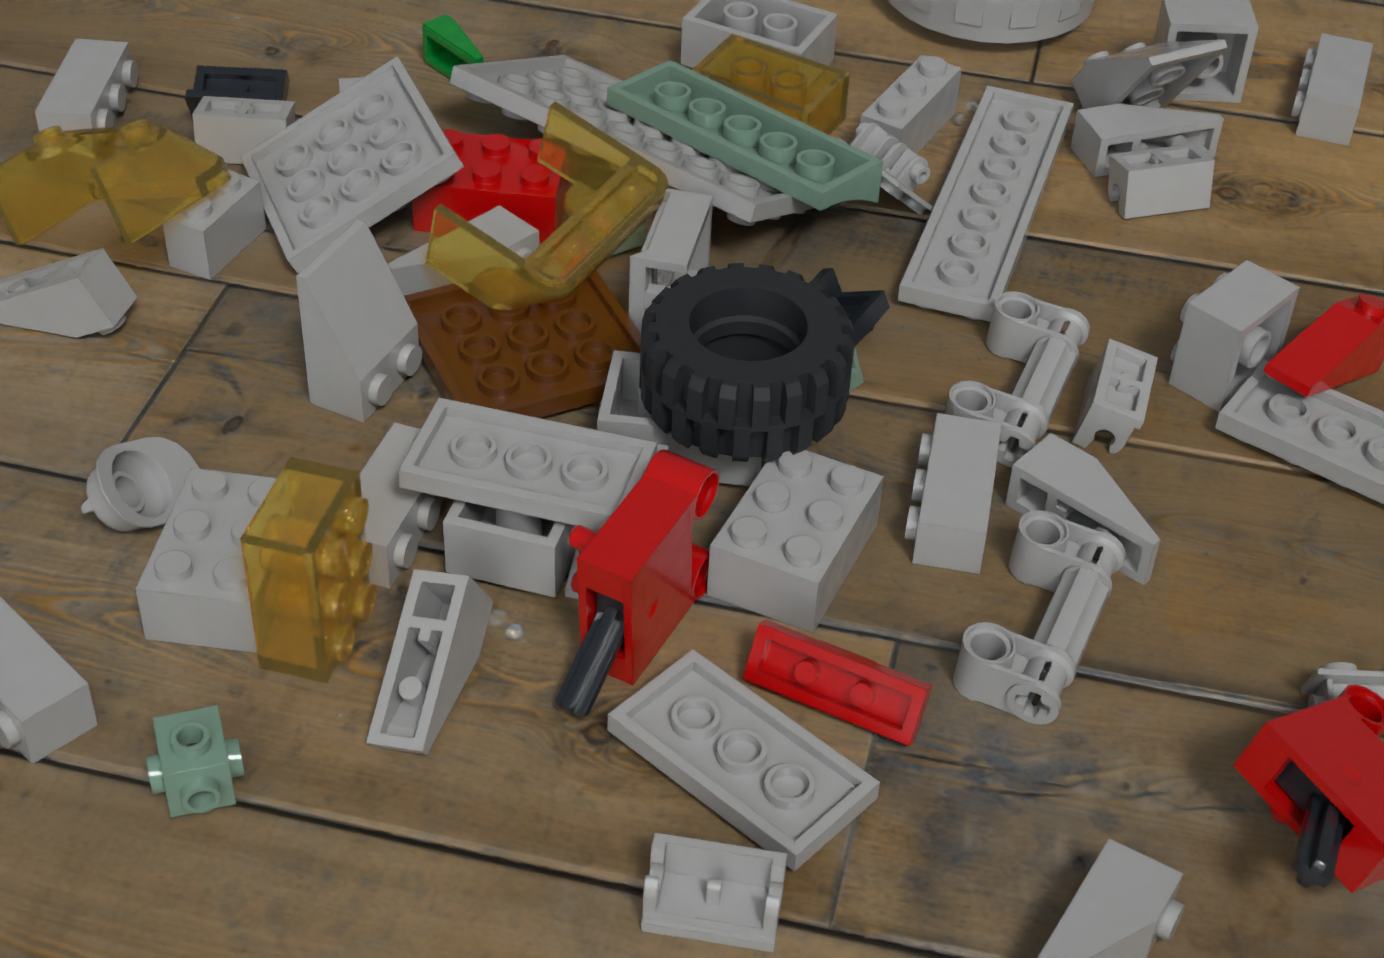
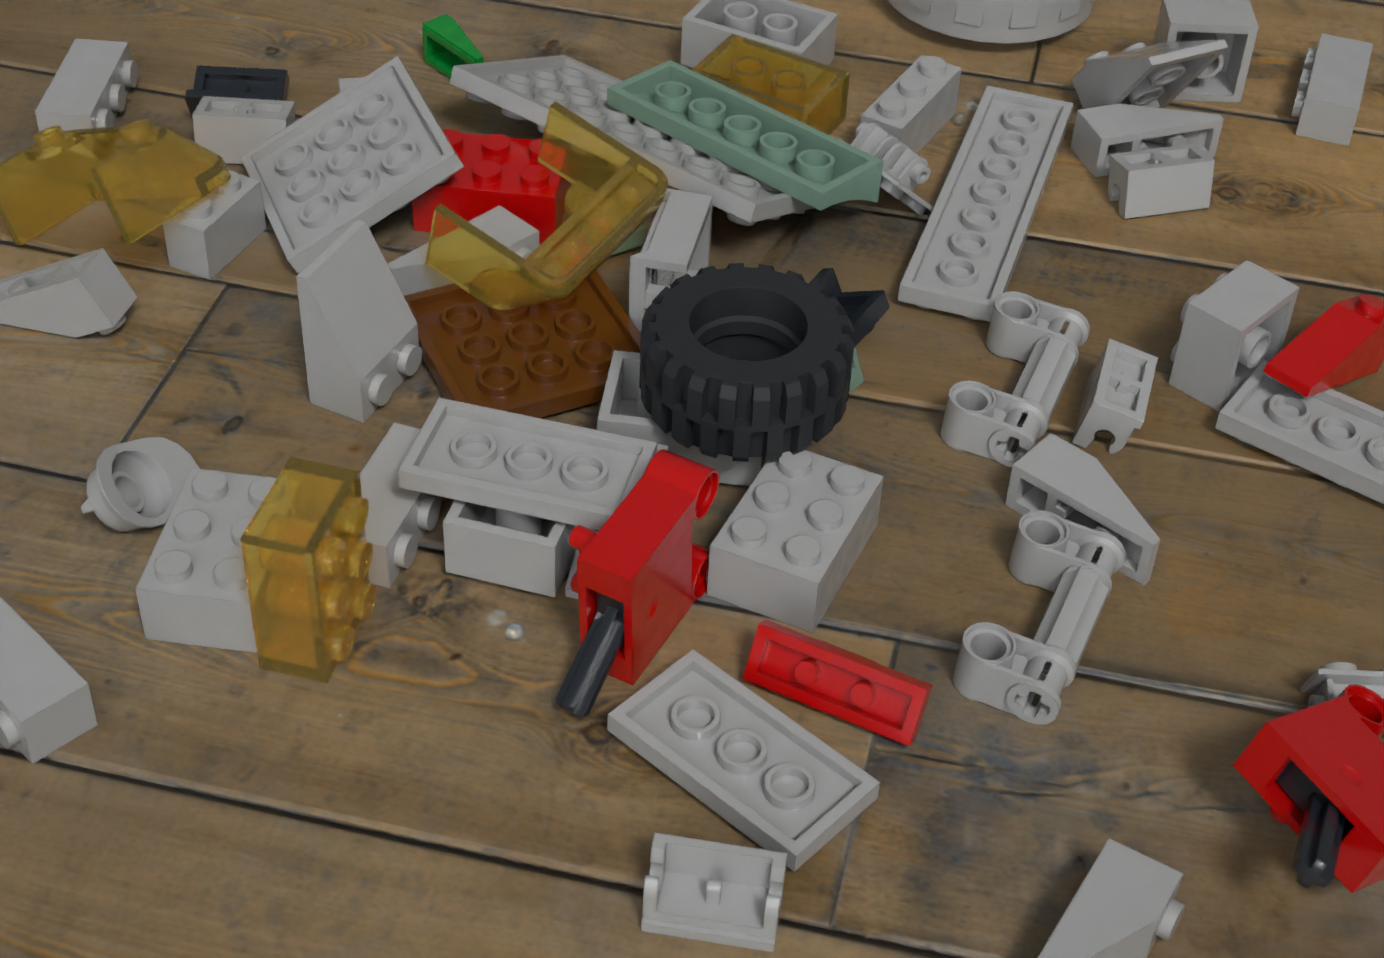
sand green brick [146,705,244,818] -> none
light grey slope [366,569,494,755] -> none
light grey brick [904,413,1002,574] -> none

